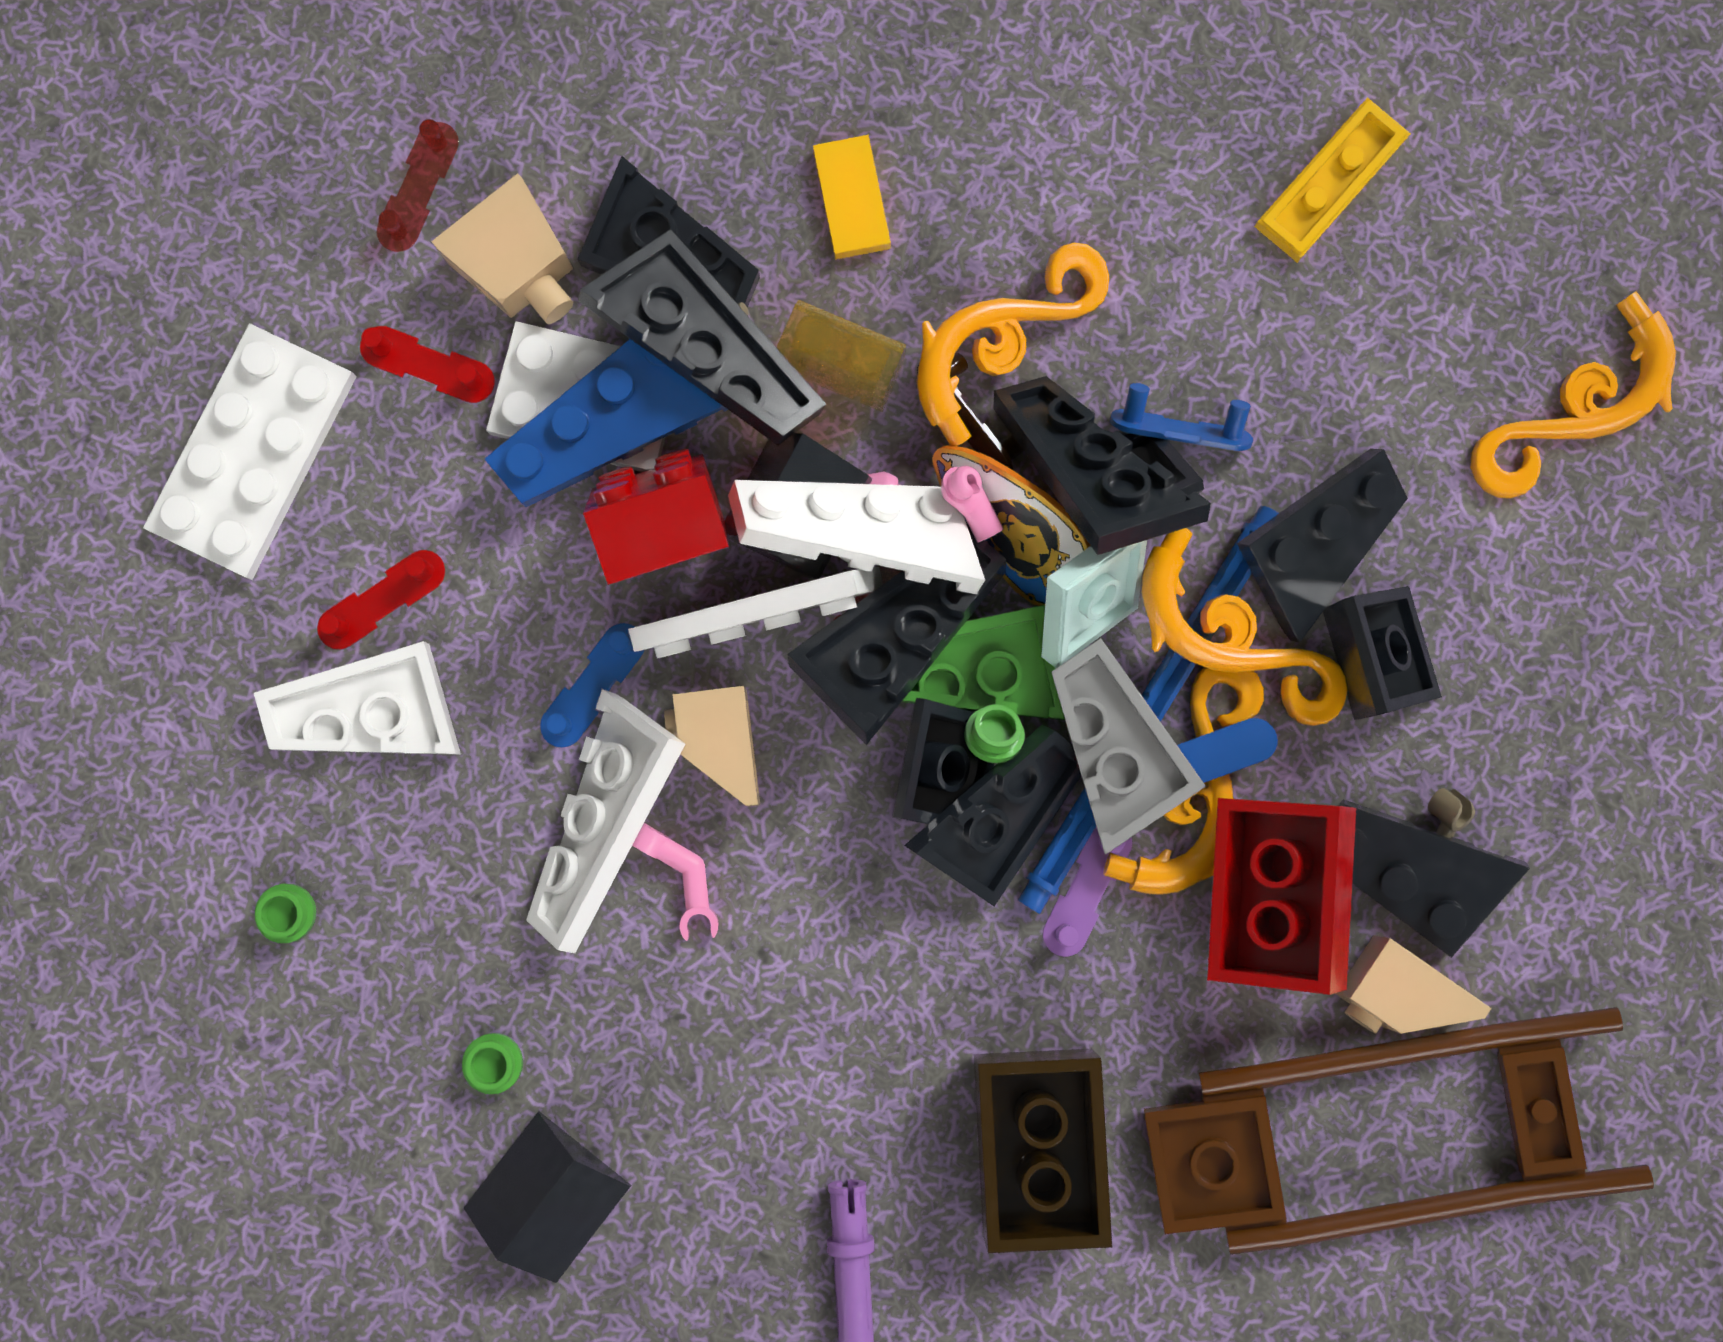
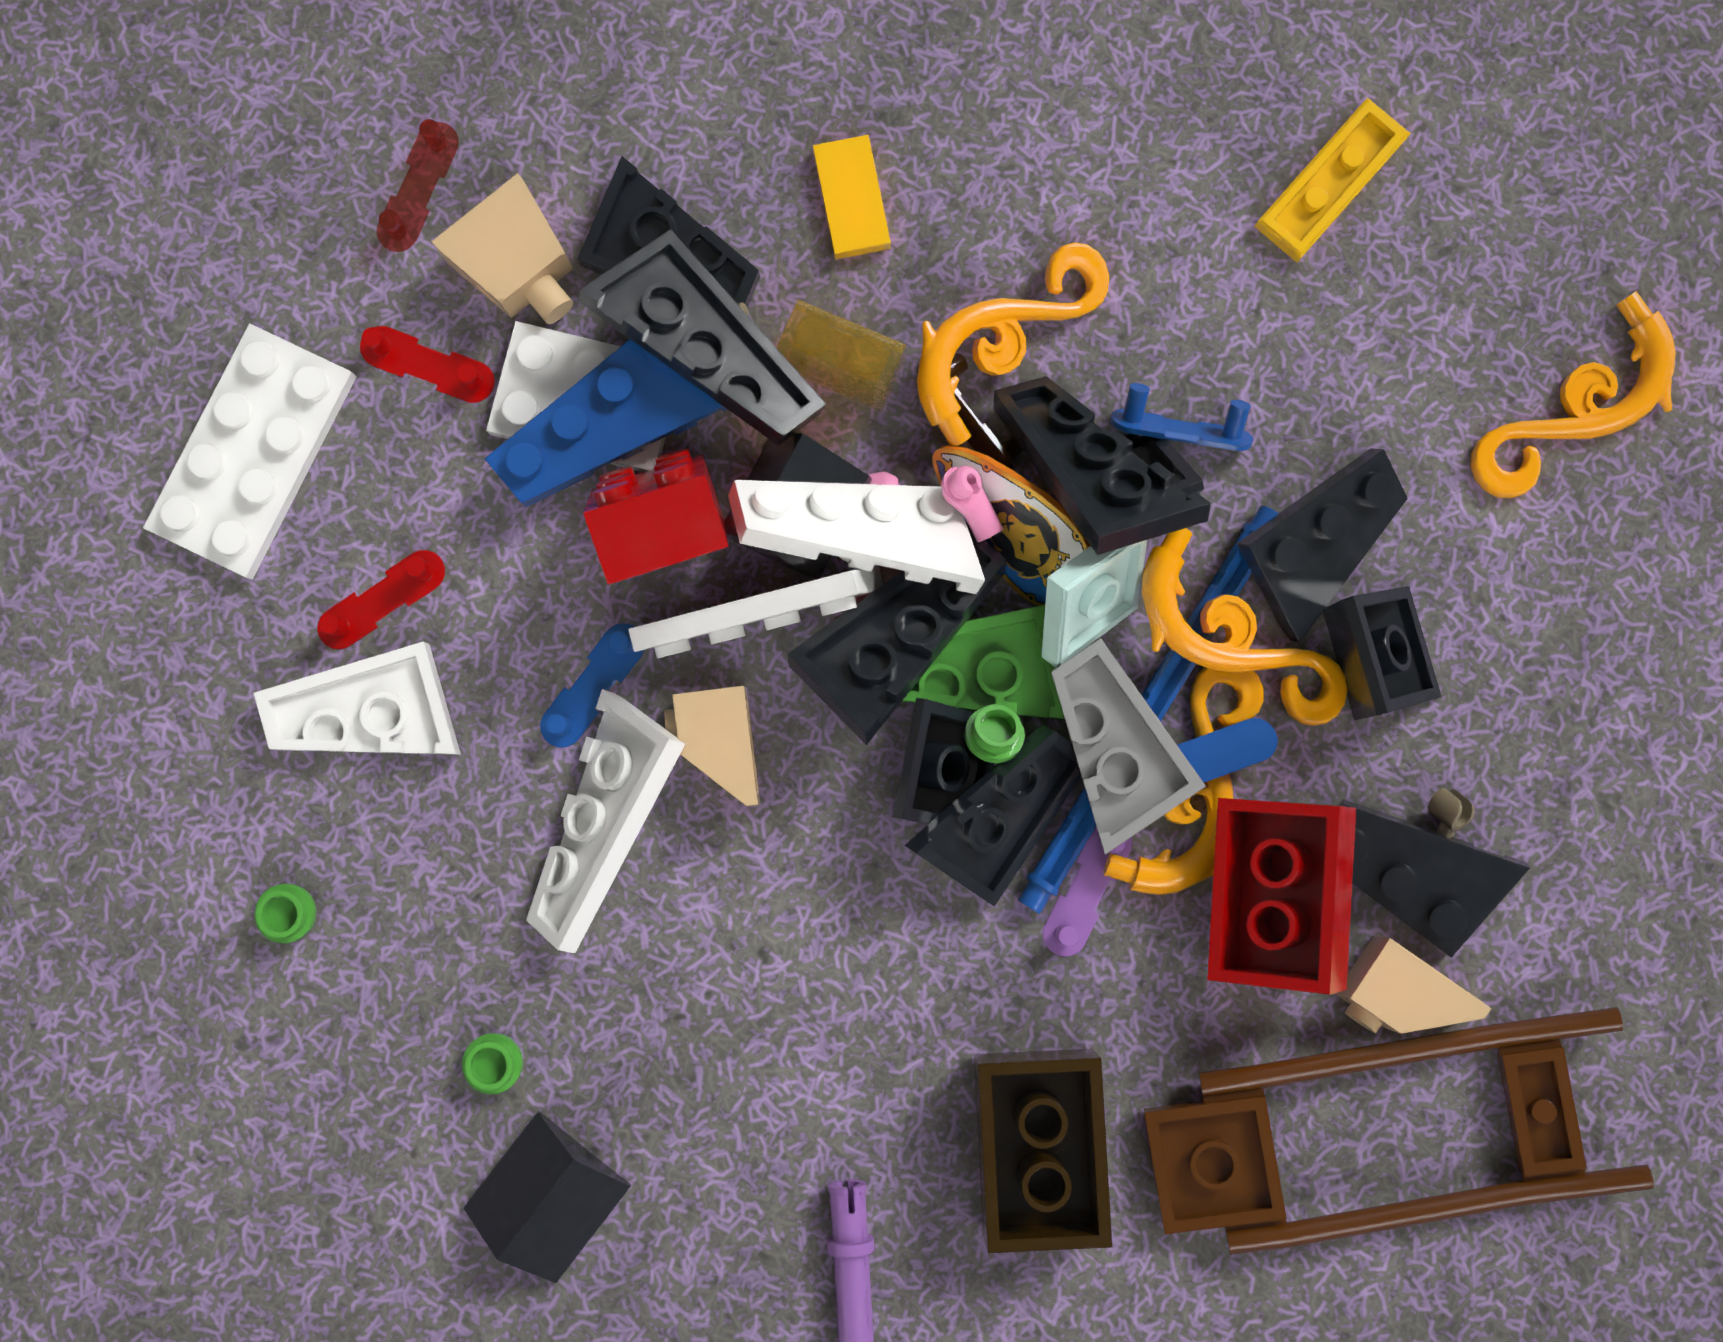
bright pink arm [632,823,719,941] -> none

